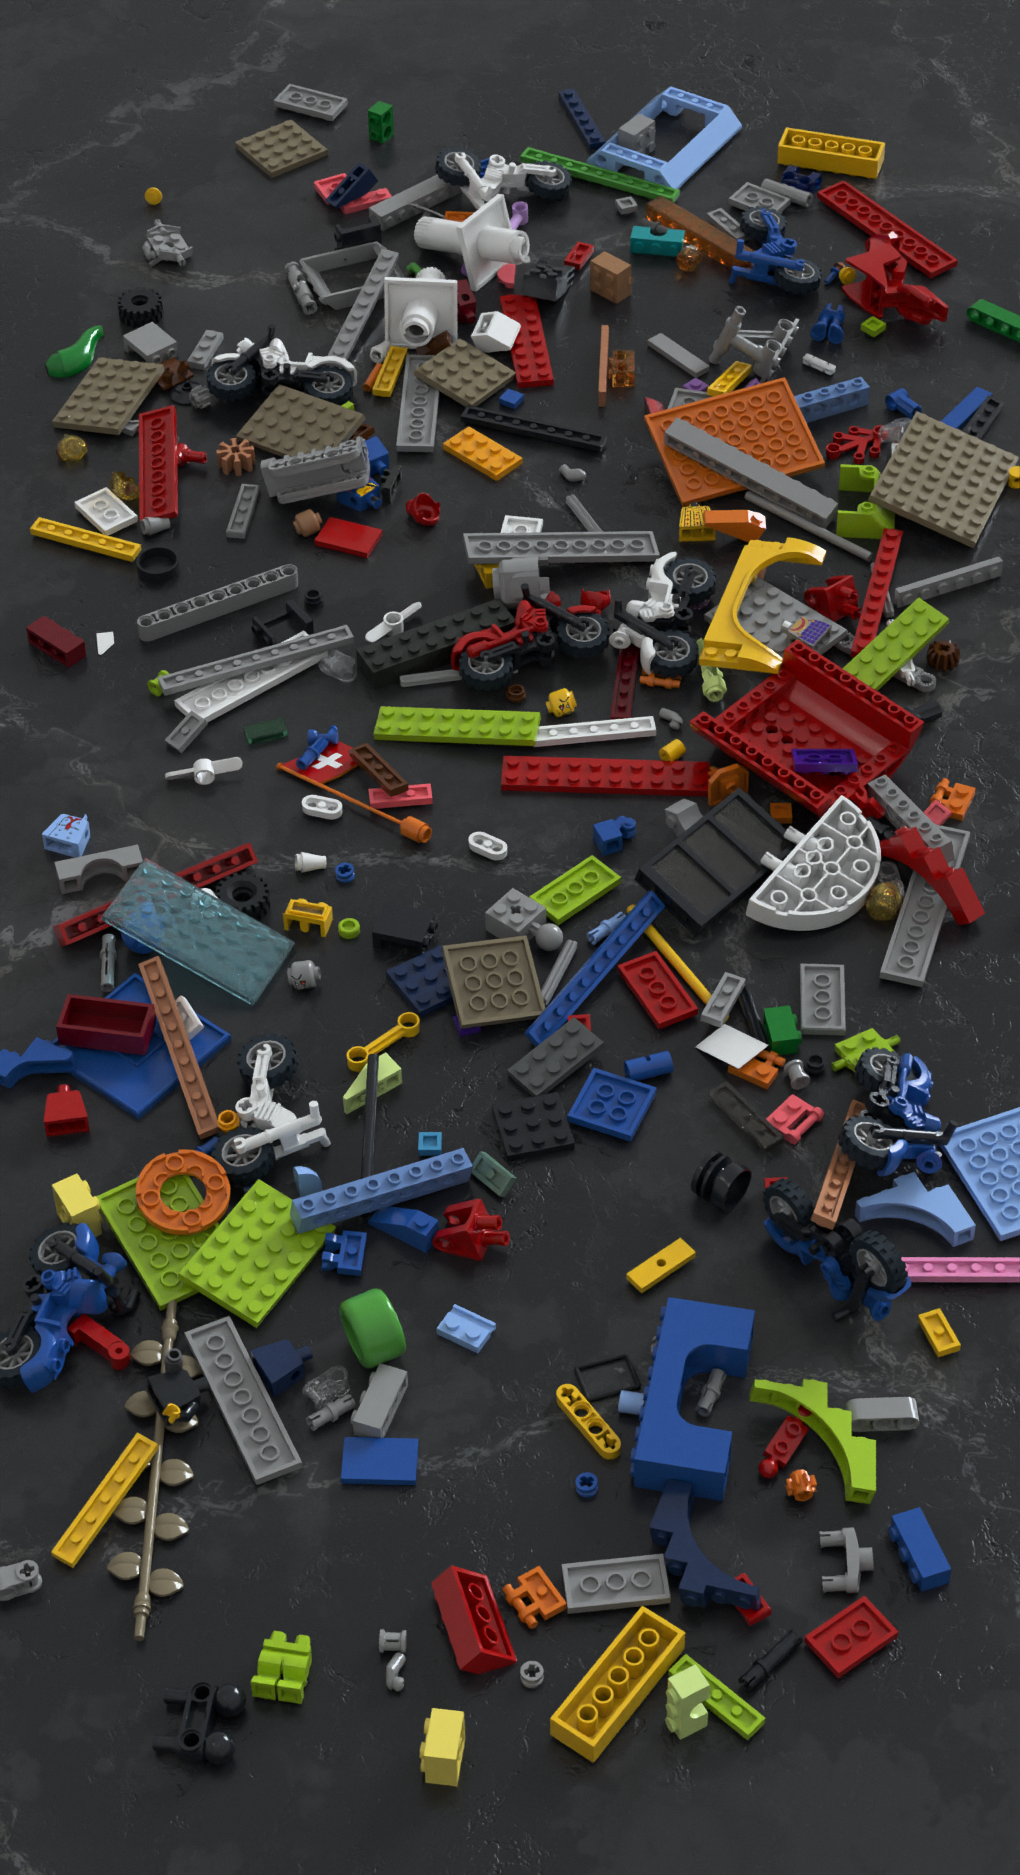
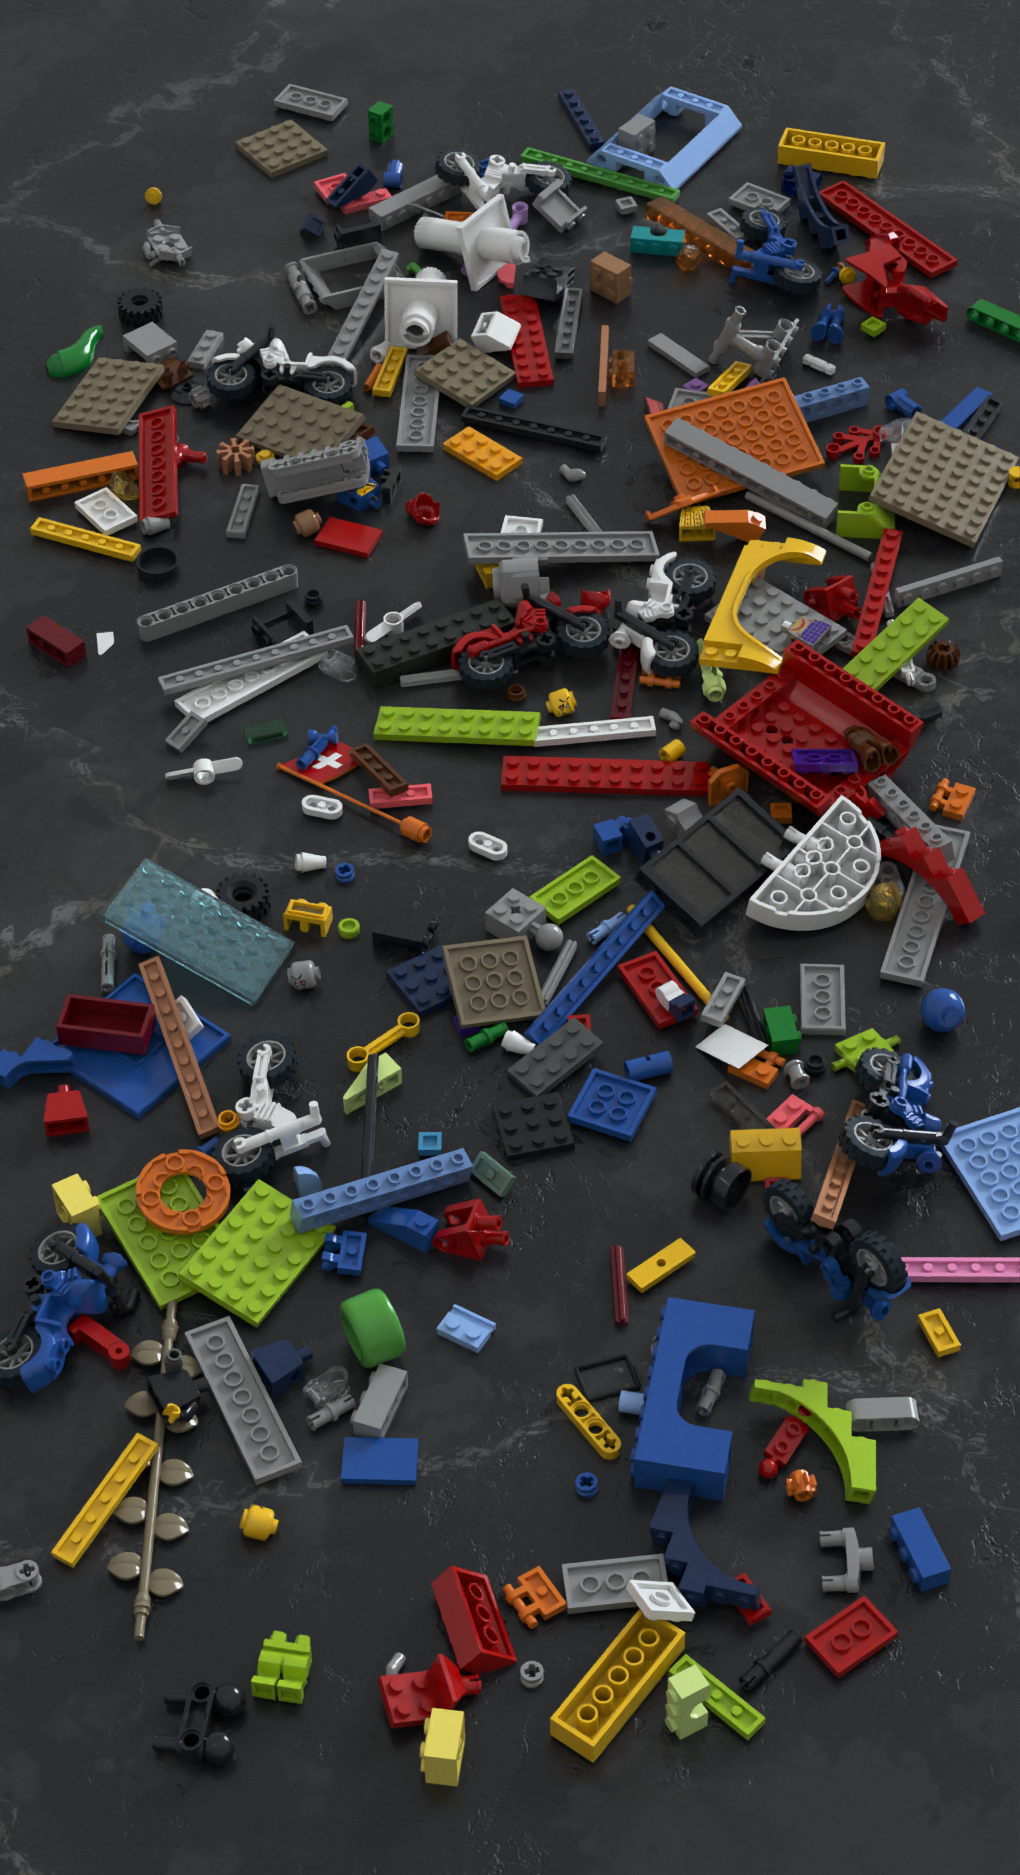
light blue torso [42,811,90,858] -> none
red brick [52,843,258,946] -> none
light grey arch [55,845,145,894] -> none
clear yellow hair [56,434,88,461] -> none
lime bush [147,670,169,696] -> none
light grey bush [379,1629,407,1654] -> none
dark red torso [457,279,477,324] -> none
red plate [564,241,594,270] -> none
light grey axle [761,178,813,208] -> none
light blue arch [855,1172,976,1247] -> none
coral tile [923,799,952,826] -> none
none -> orange brick [22,451,139,502]
none -> yellow head [239,1505,278,1541]
none -> yellow plate [256,450,275,466]
none -> dark blue panel [299,213,327,238]
none -> dark red axle [354,600,366,658]
none -> red plate [377,1654,482,1729]
none -> blue piece [383,160,403,188]
none -> green pin [464,1021,509,1052]
none -> white cone [501,1030,536,1055]
none -> light grey panel [532,179,587,233]
none -> flat silver plate [555,288,583,359]
none -> dark red axle [610,1245,629,1327]
none -> dark blue torso [625,813,665,866]
none -> white plate [626,1580,695,1622]
none -> orange plate [644,485,720,523]
none -> leg [655,980,695,1023]
none -> yellow slope [729,1128,802,1182]
none -> dark blue arch [792,163,851,250]
none -> reddish brown piece [843,725,900,773]
none -> blue brick [920,988,965,1033]

